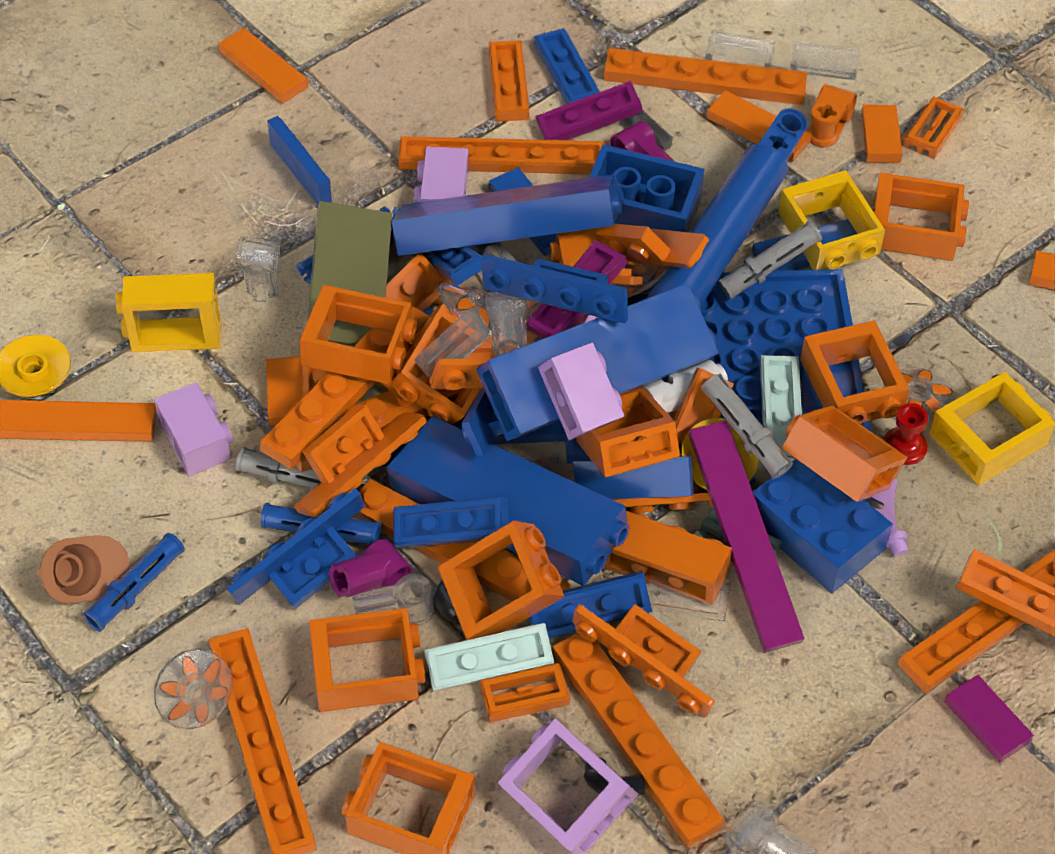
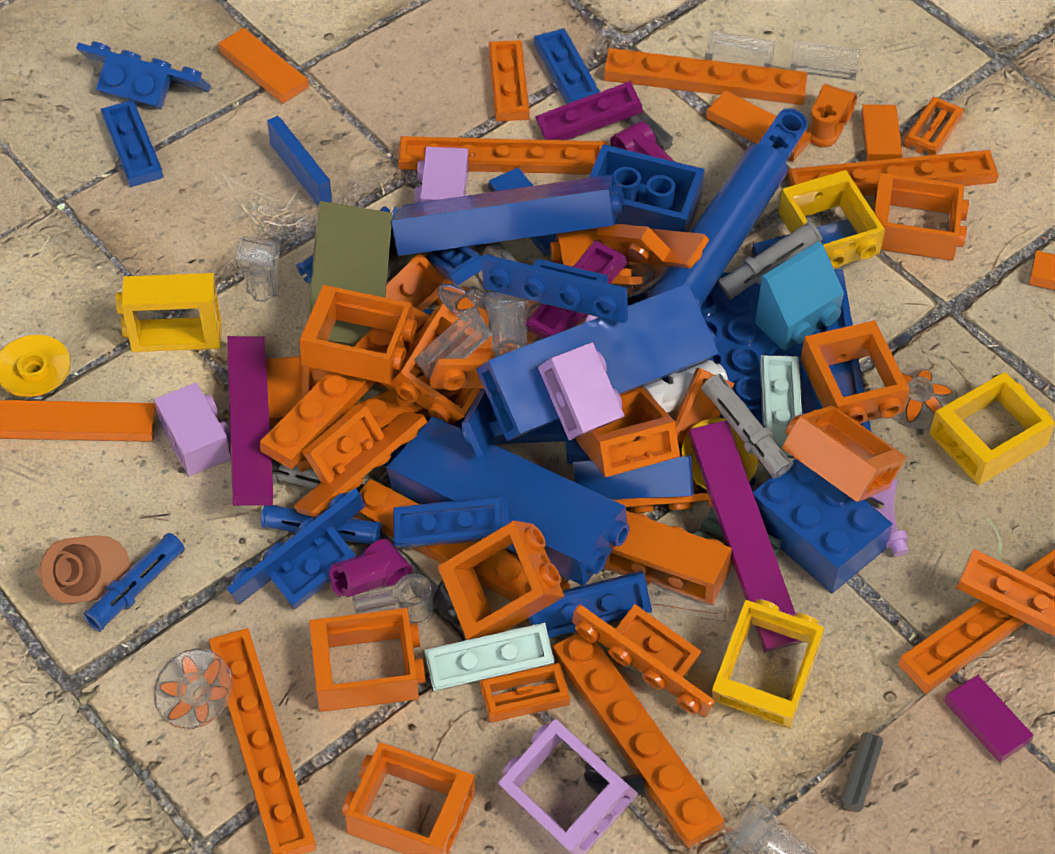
red piece [883,403,928,466] -> none
none -> blue bracket [76,41,211,110]
none -> blue tile [101,100,164,187]
none -> magenta tile [227,336,273,506]
none -> yellow window [712,599,825,729]
none -> dark azure slope [755,241,844,351]
none -> orange tile [786,150,999,196]
none -> dark grey axle [840,732,883,812]

